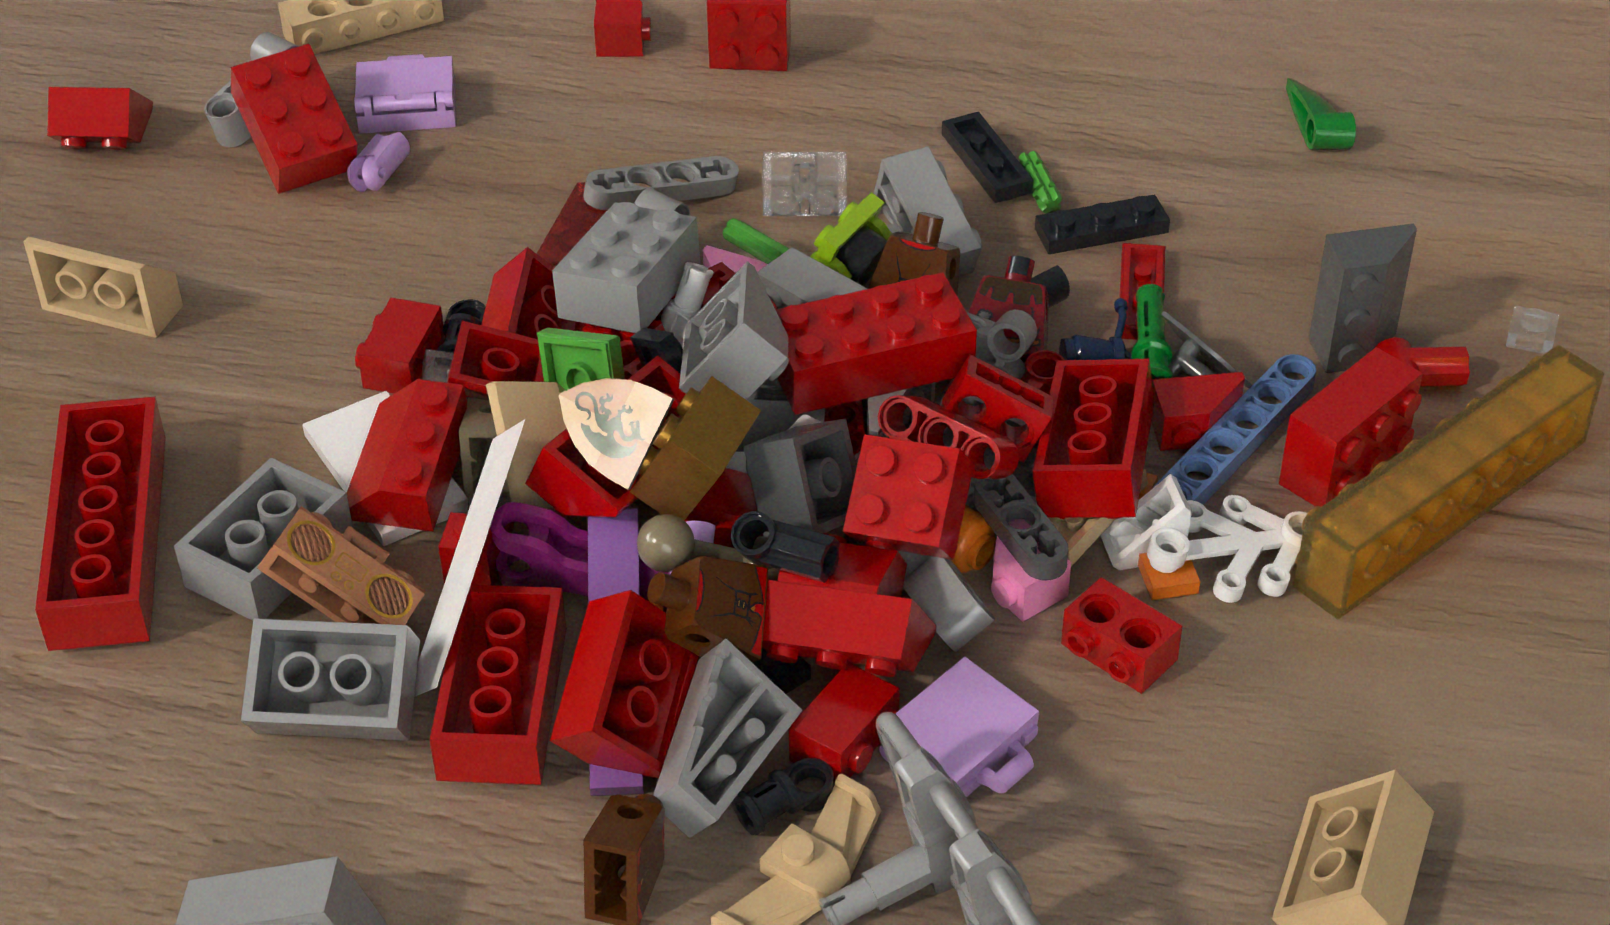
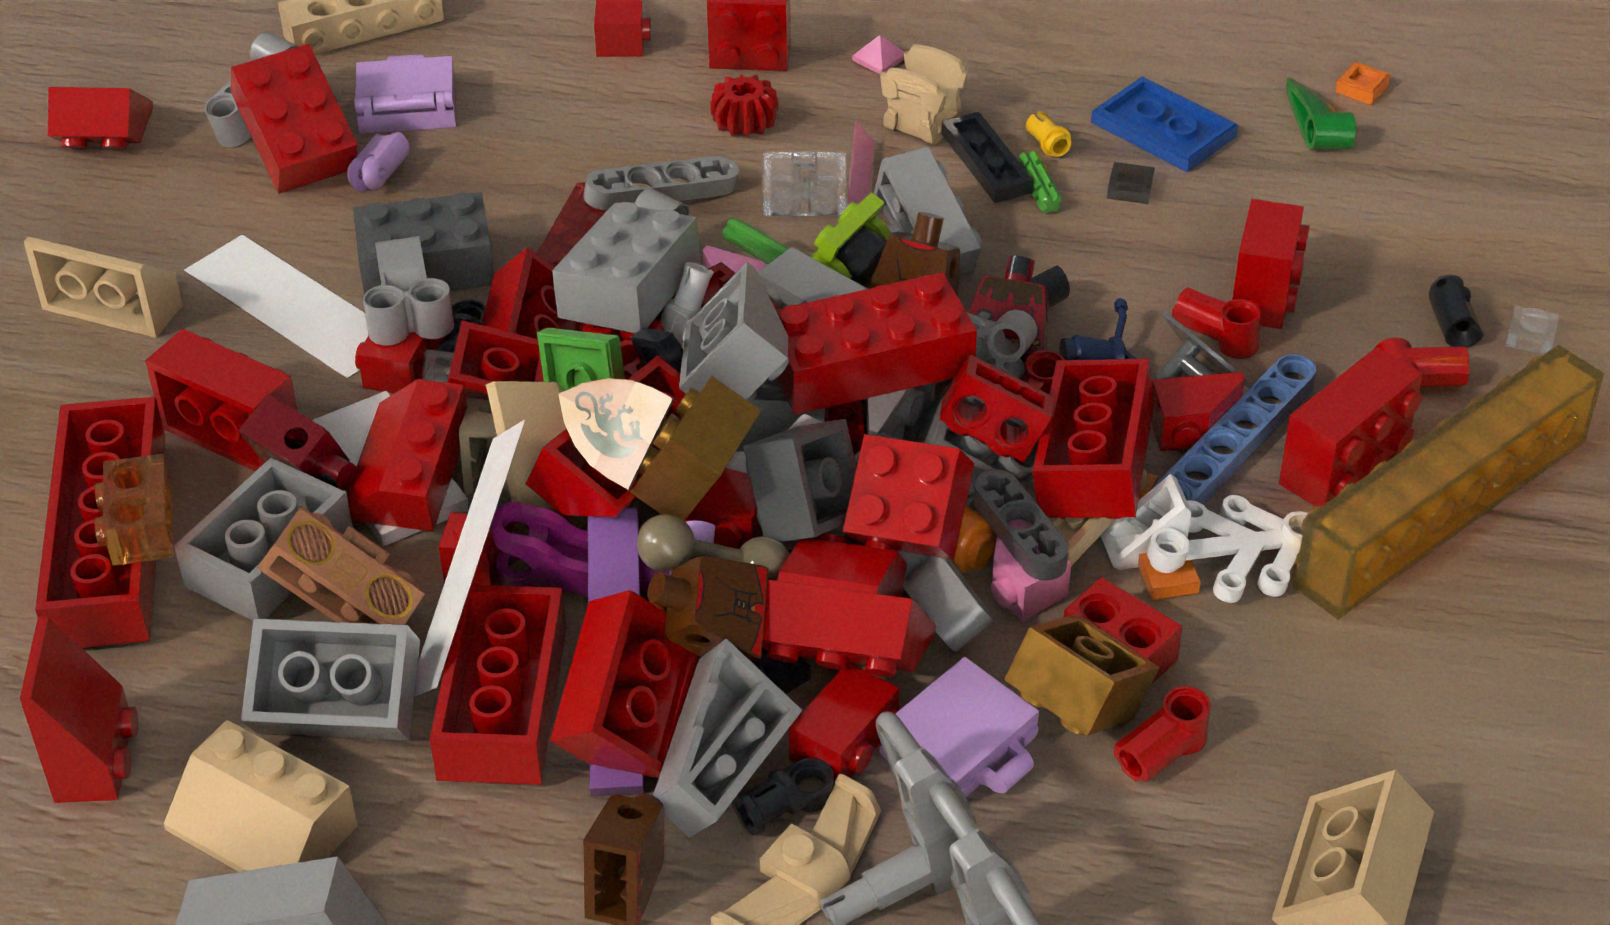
black piece [731,511,840,583] -> none
red beam [877,395,1019,479] -> none
black plate [1035,194,1170,255] -> none
red tile [1118,243,1166,340] -> none
green pin [1131,284,1173,379] -> none
dark grey slope [1309,223,1417,373] -> none
none -> red slope [20,617,138,803]
none -> clear orange brick [95,454,174,566]
none -> red brick [145,329,298,471]
none -> tan slope [164,720,358,872]
none -> white sticker [184,235,368,378]
none -> dark red torso [238,394,356,490]
none -> dark grey brick [353,192,494,294]
none -> light grey piece [363,236,454,346]
none -> red gear [710,74,779,138]
none -> bright pink sticker [847,120,875,206]
none -> bright pink slope [852,35,905,74]
none -> tan piece [880,44,968,145]
none -> pearl gold brick [1004,614,1160,736]
none -> yellow pin [1026,111,1071,157]
none -> blue tile [1091,76,1238,172]
none -> clear smoke tile [1107,162,1155,204]
none -> red piece [1114,686,1211,782]
none -> red piece [1172,287,1261,359]
none -> red brick [1232,199,1310,329]
none -> orange tile [1335,62,1391,105]
none -> black piece [1429,274,1484,348]

